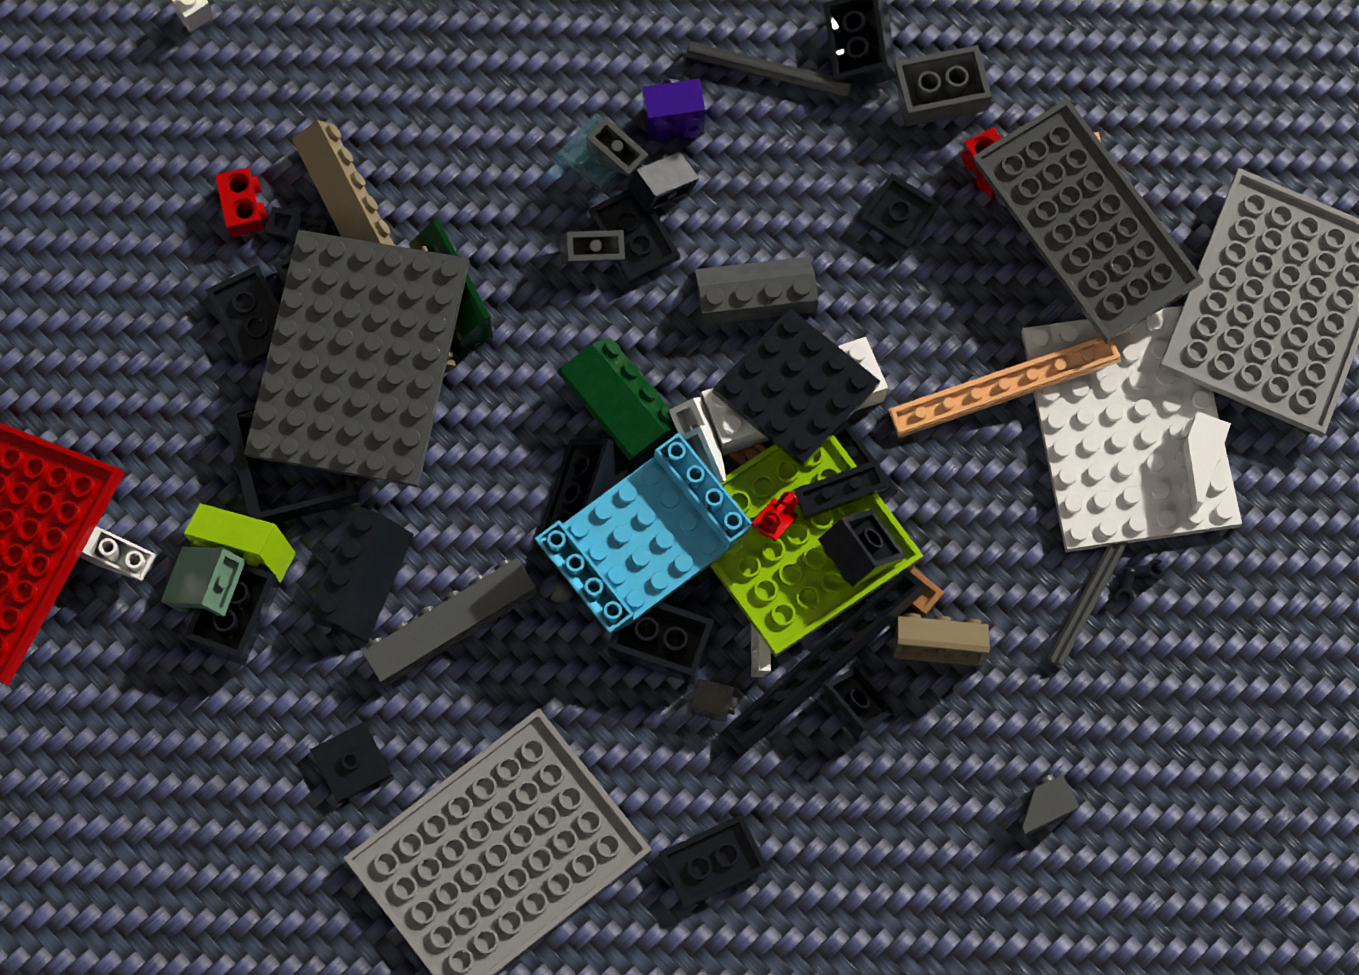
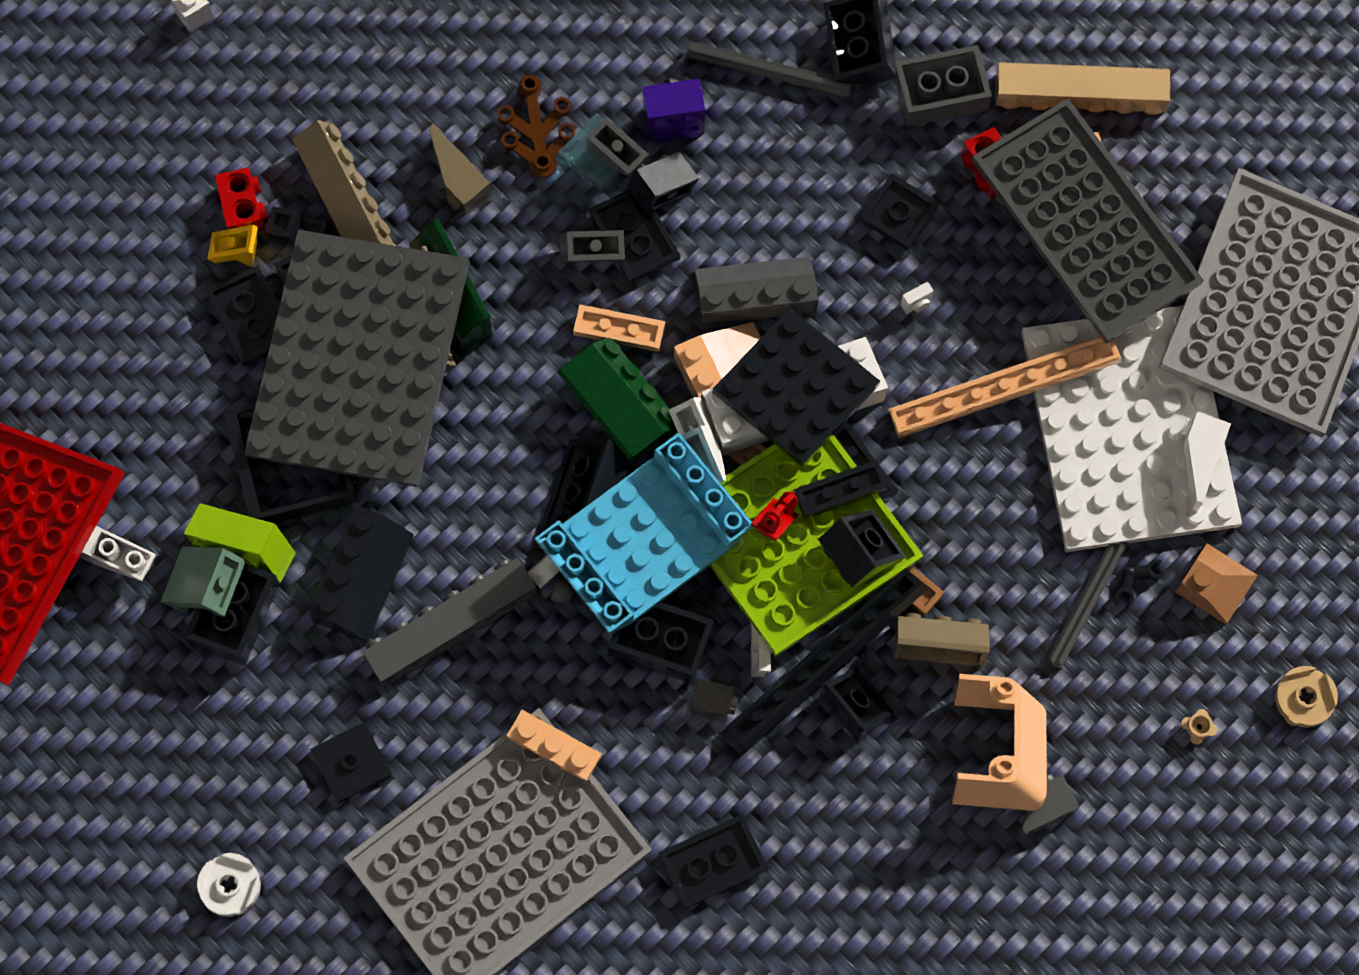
none -> white plate [197,853,261,917]
none -> yellow slope [207,225,257,267]
none -> dark tan slope [429,124,492,215]
none -> reddish brown plant [497,75,575,178]
none -> light nougat plate [507,710,602,782]
none -> white piece [527,555,559,588]
none -> light nougat plate [573,304,665,352]
none -> light nougat slope [674,322,761,398]
none -> white plate [900,282,934,314]
none -> light nougat windscreen [952,674,1047,810]
none -> tan brick [995,63,1170,115]
none -> medium nougat slope [1175,543,1258,624]
none -> tan plate [1181,709,1217,745]
none -> tan plate [1275,666,1338,728]

